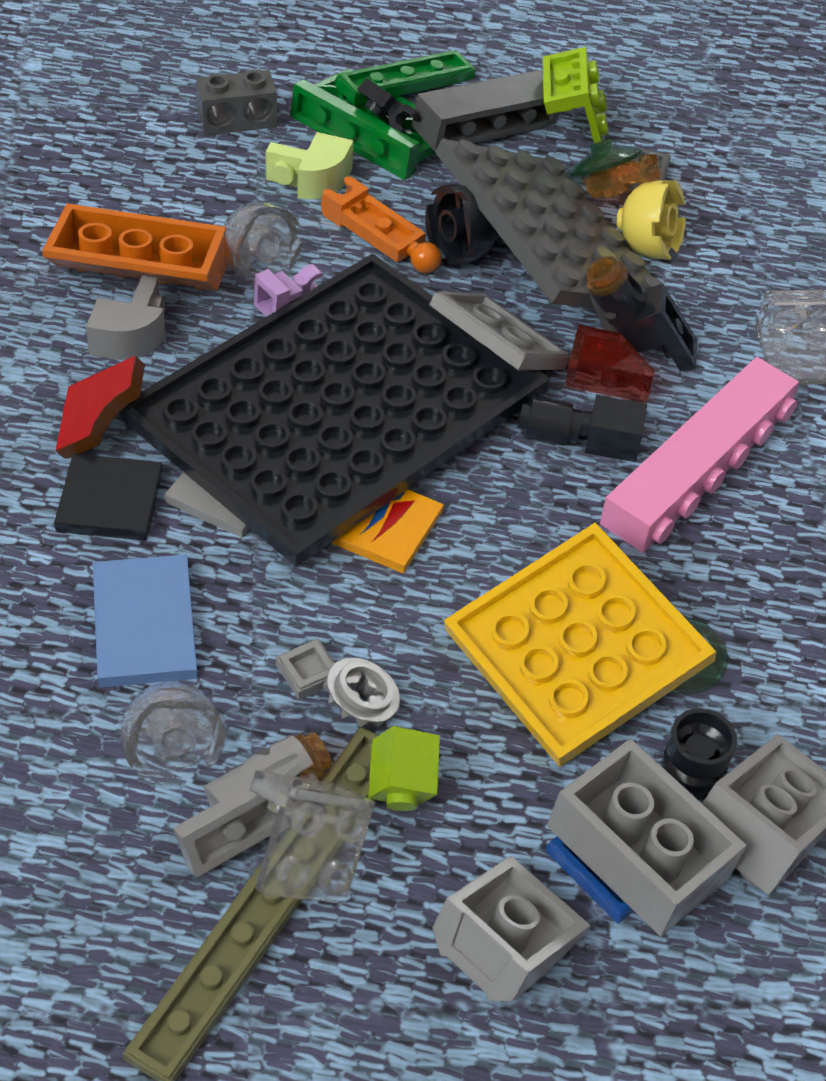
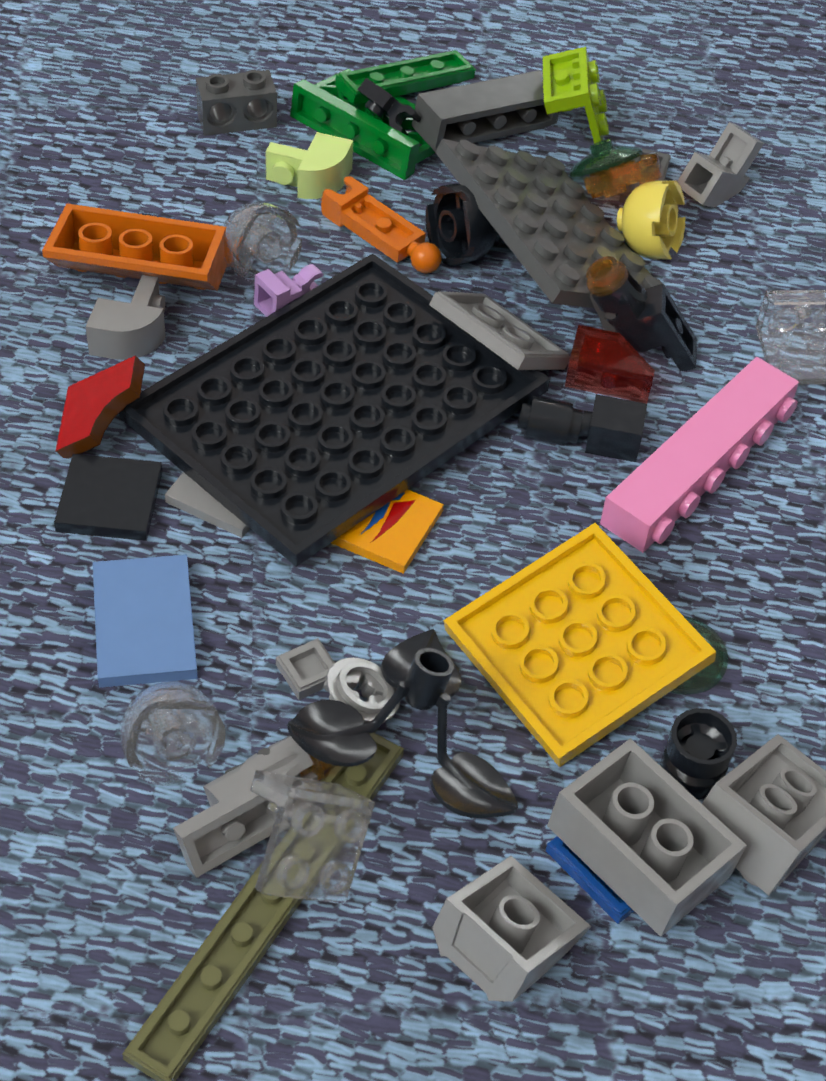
lime brick [368,726,440,811] -> none
none -> black plant [287,629,518,818]
none -> light grey brick [677,122,764,207]

